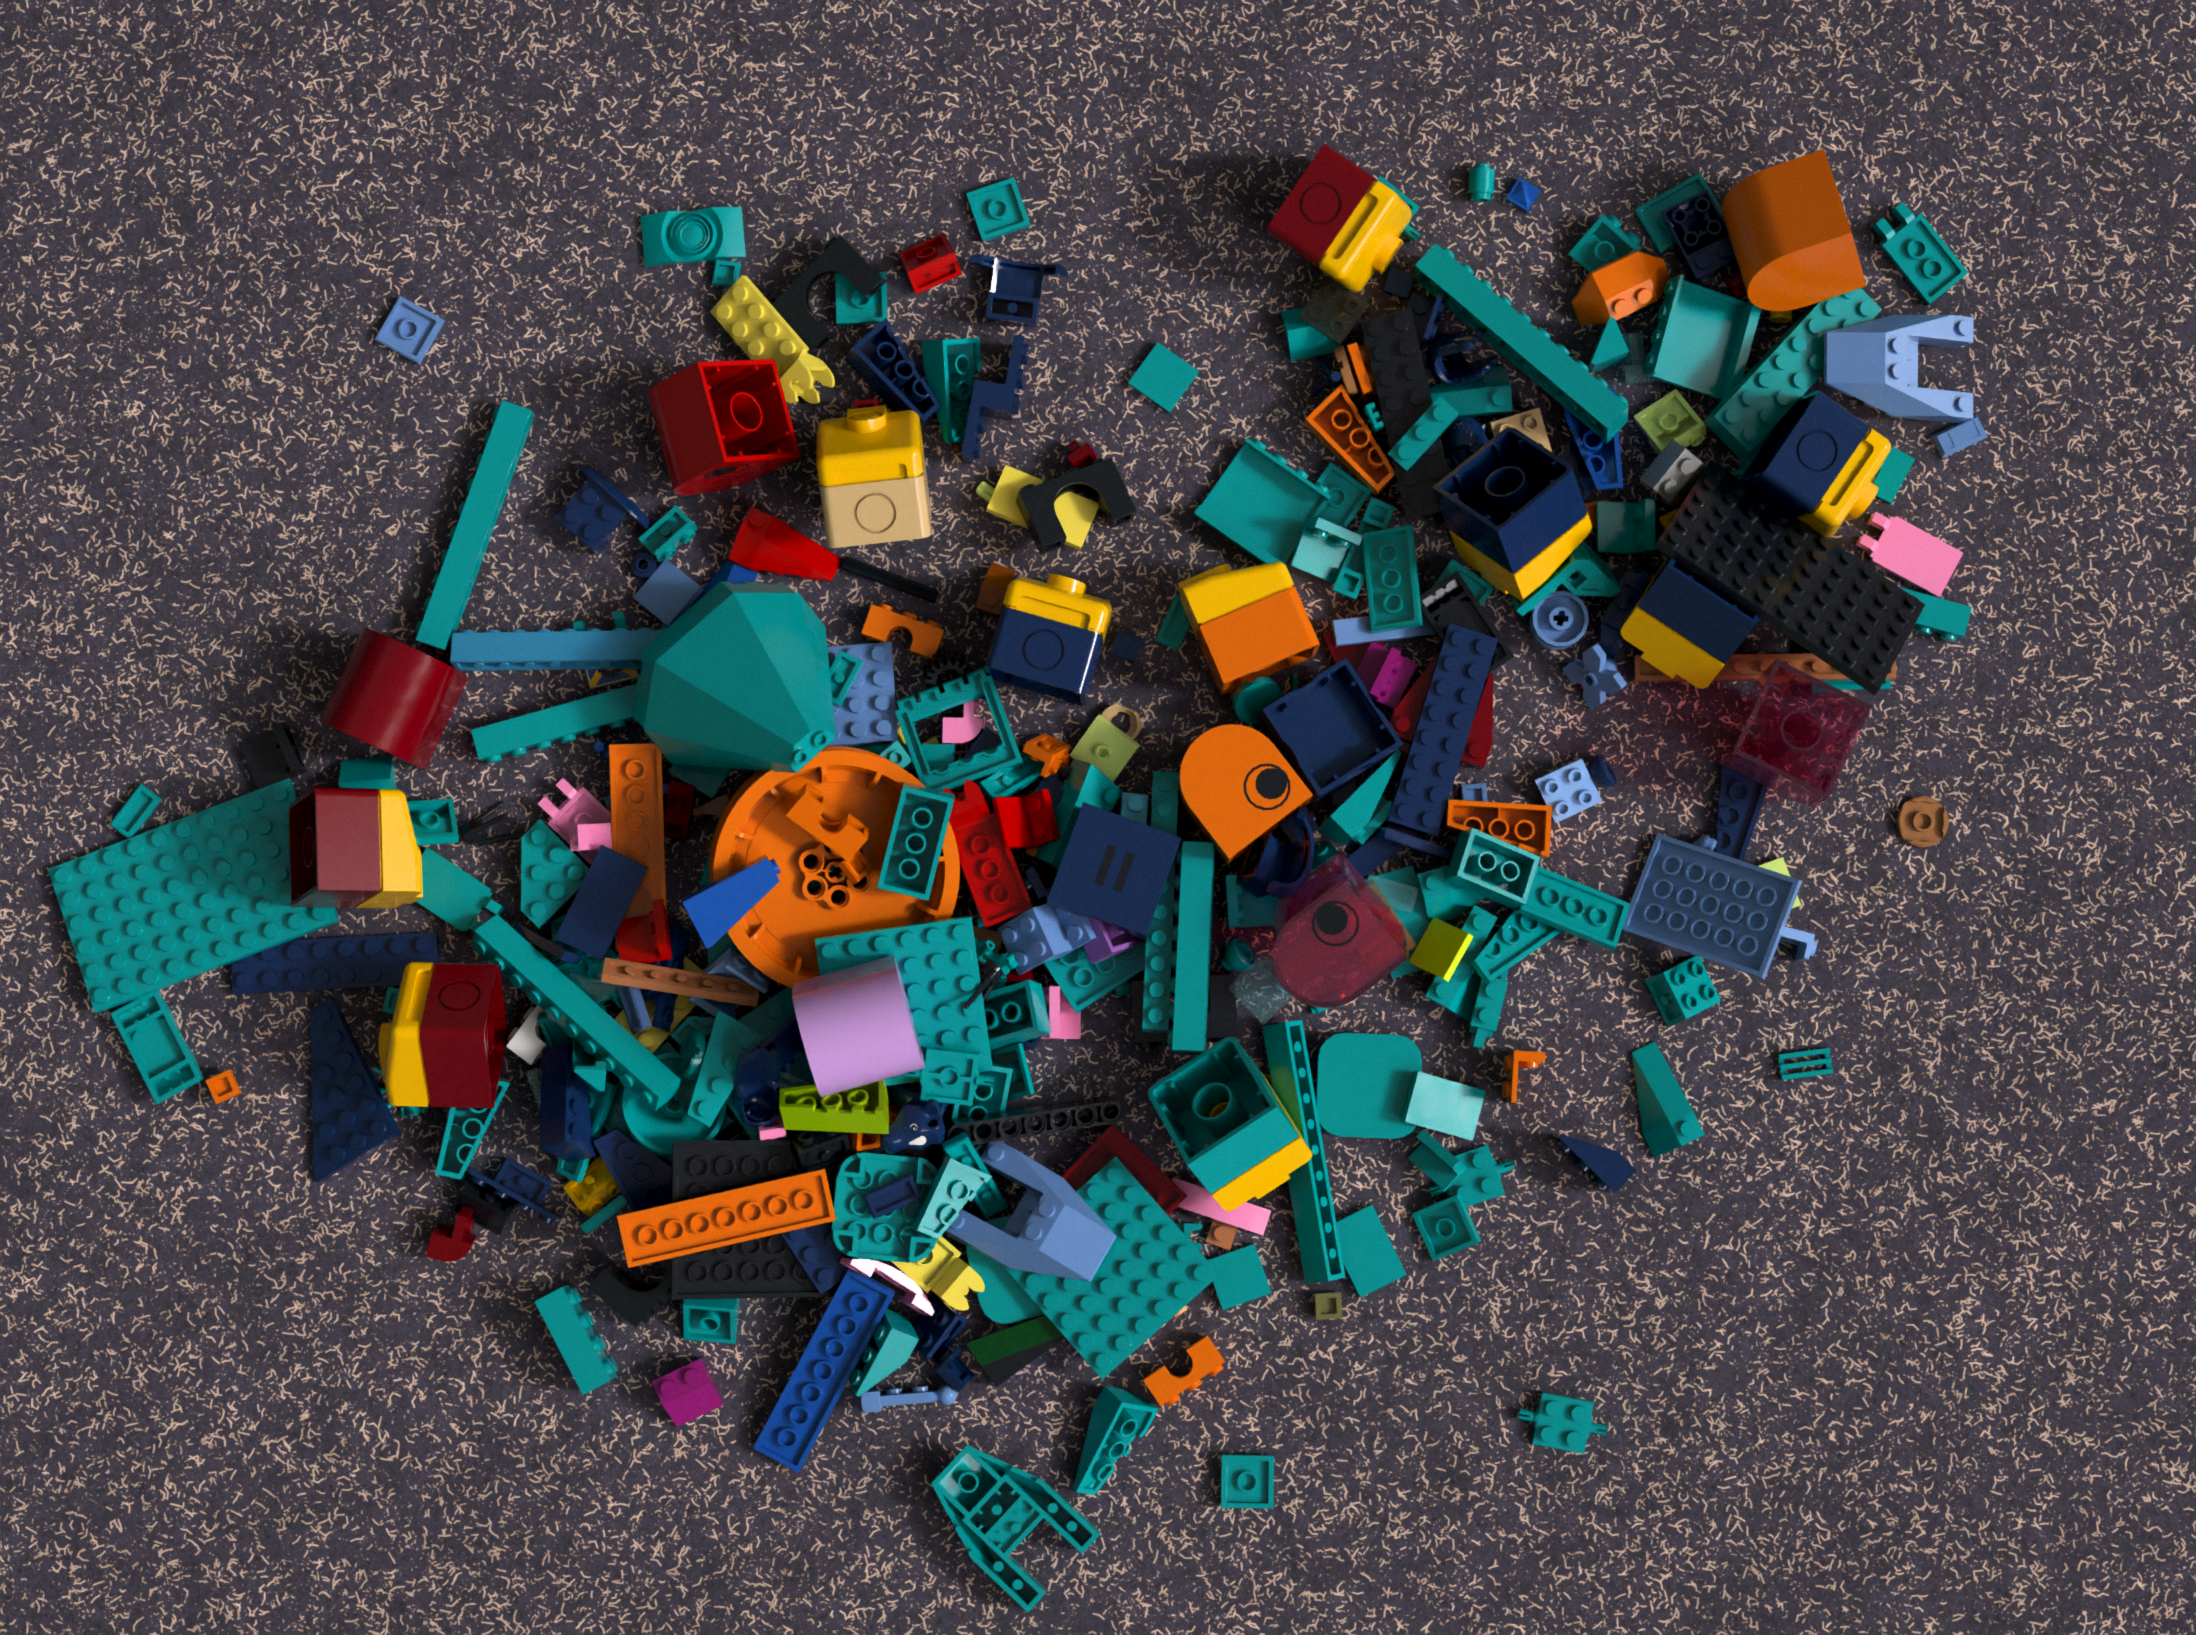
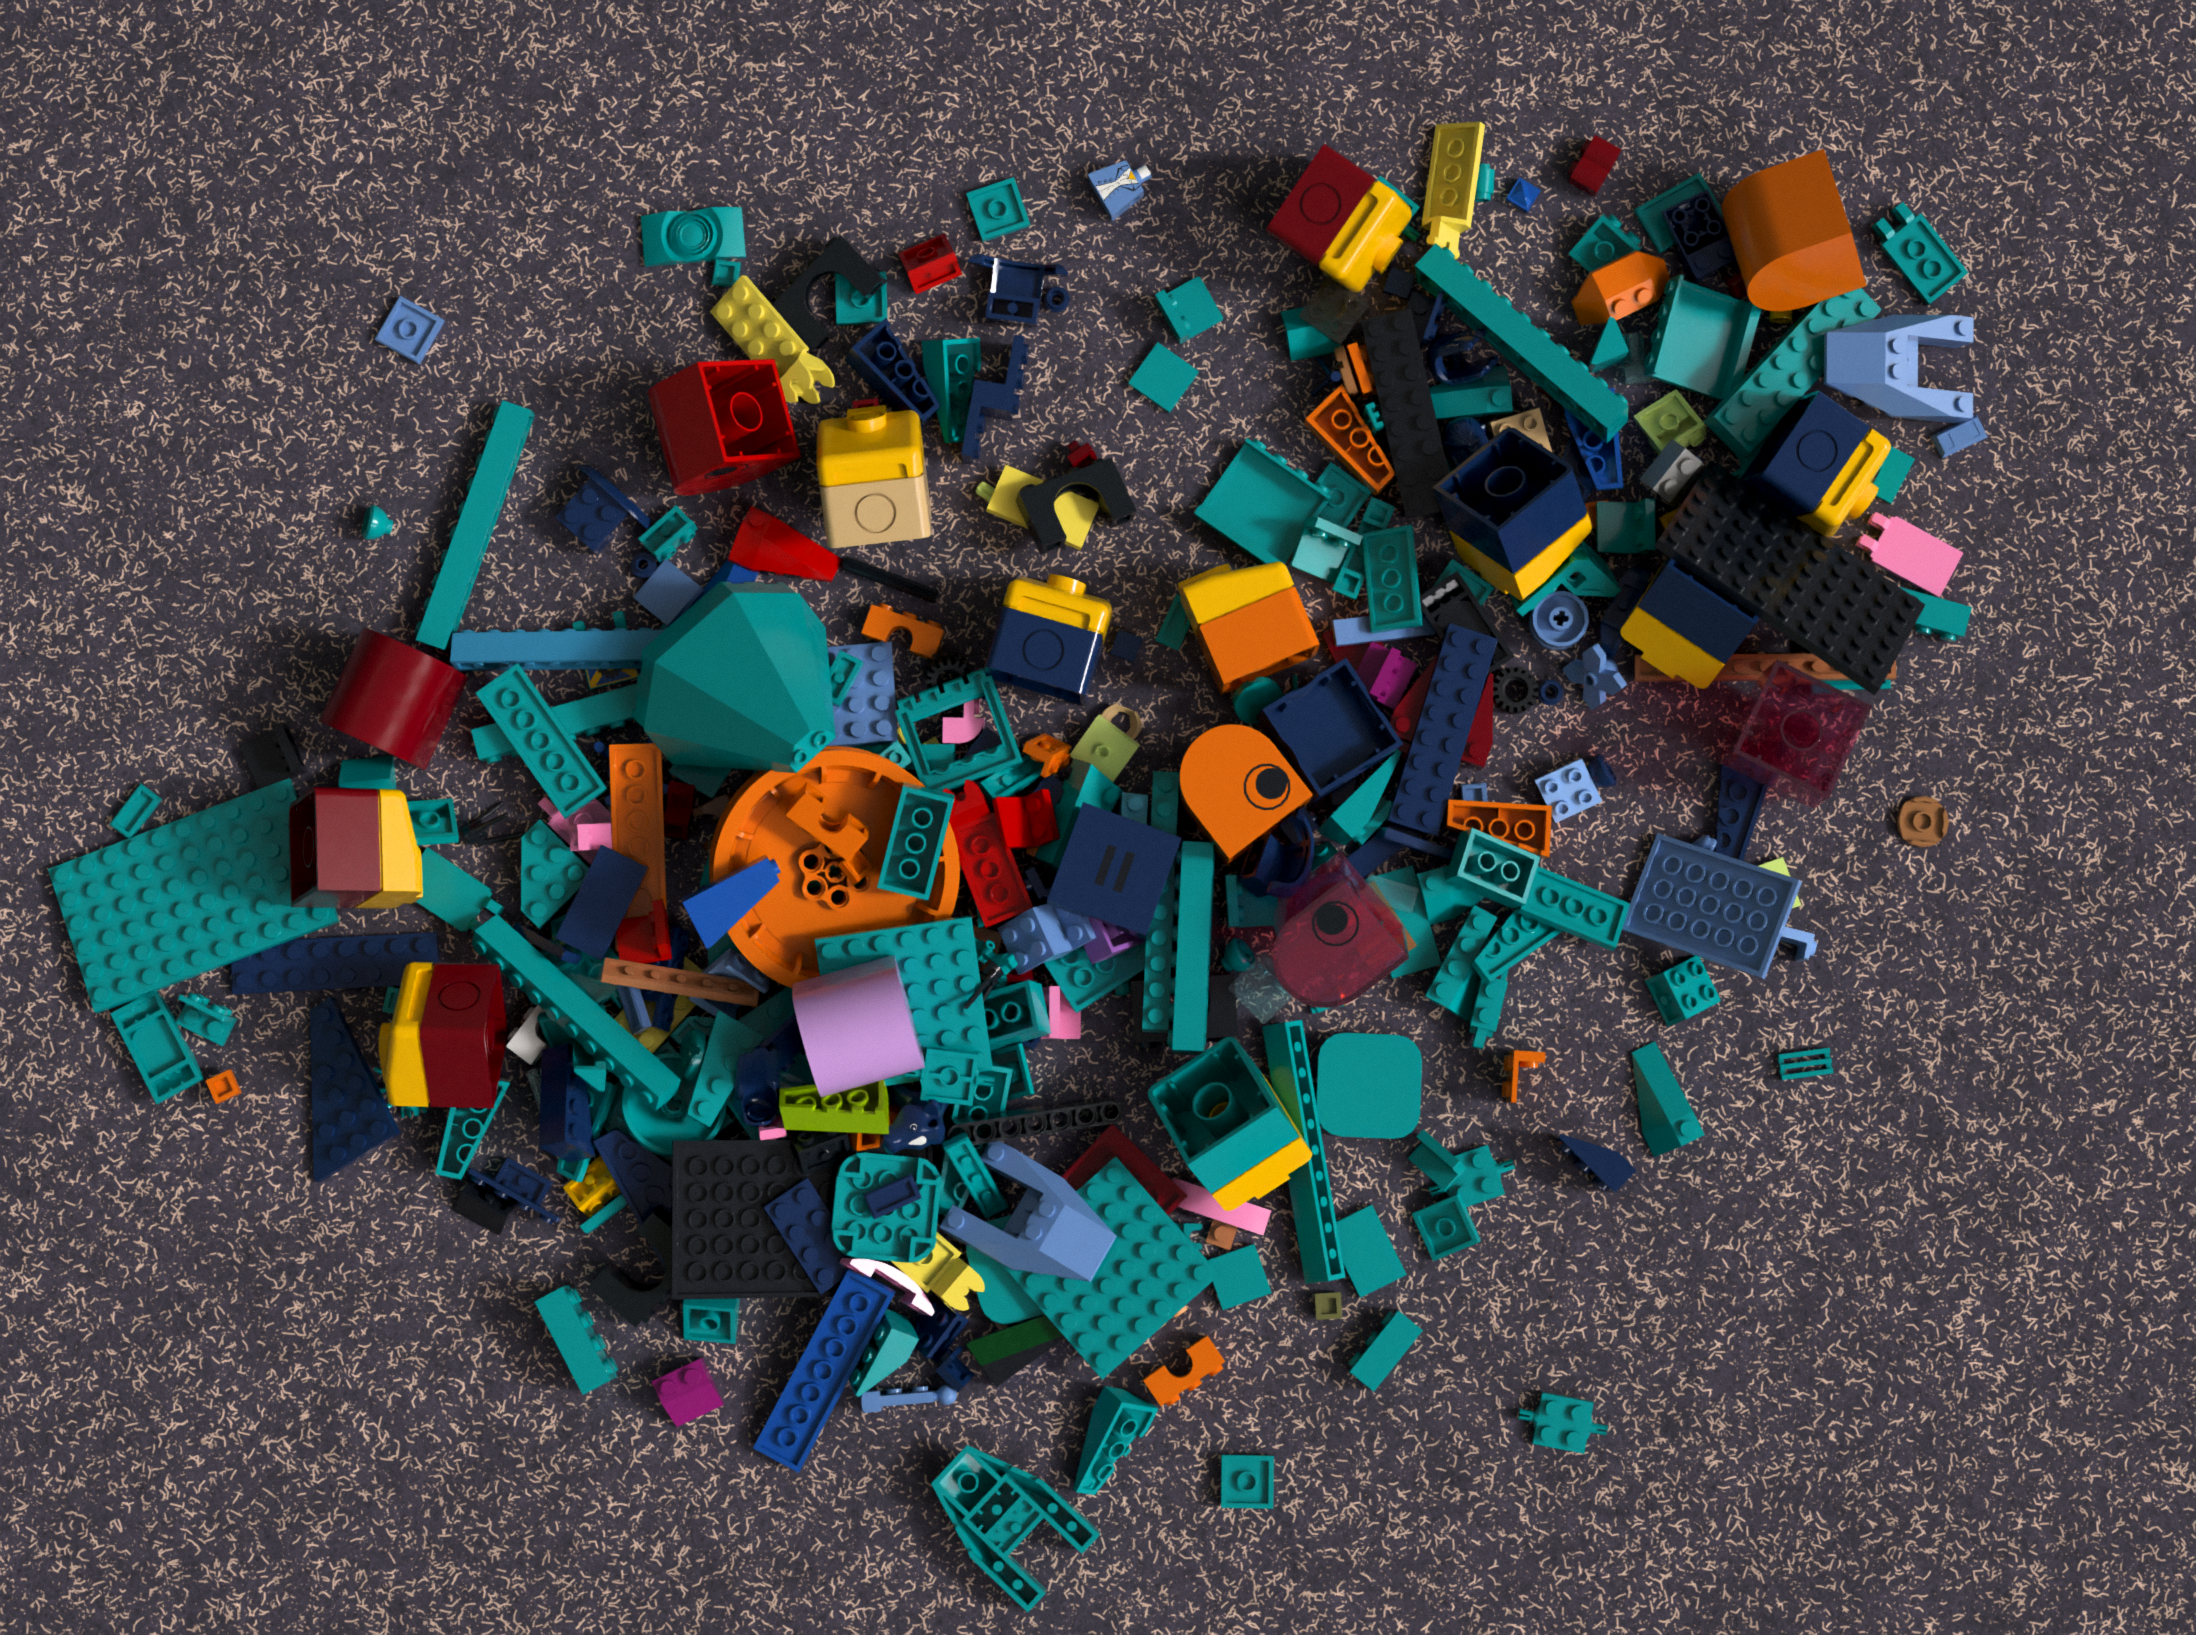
dark red brick [426,1206,478,1262] -> none
orange plate [617,1168,836,1268] -> none
wing [913,1156,992,1239] -> none
dark orange slope [975,563,1016,618] -> none
teal plate [1388,396,1459,472] -> none
tile [1401,1071,1486,1141] -> none
neon yellow tile [1409,917,1474,982] -> none
none -> teal bracket [176,992,238,1046]
none -> teal brick [362,504,393,540]
none -> teal plate [476,663,608,819]
none -> dark blue plate [1044,287,1070,313]
none -> medium blue torso [1088,161,1152,221]
none -> teal bracket [1155,276,1223,344]
none -> teal brick [1348,1310,1423,1392]
none -> light yellow hinge [1421,122,1485,260]
none -> black tyre [1493,667,1539,714]
none -> dark blue plate [1537,680,1563,706]
none -> dark red brick [1567,135,1622,197]

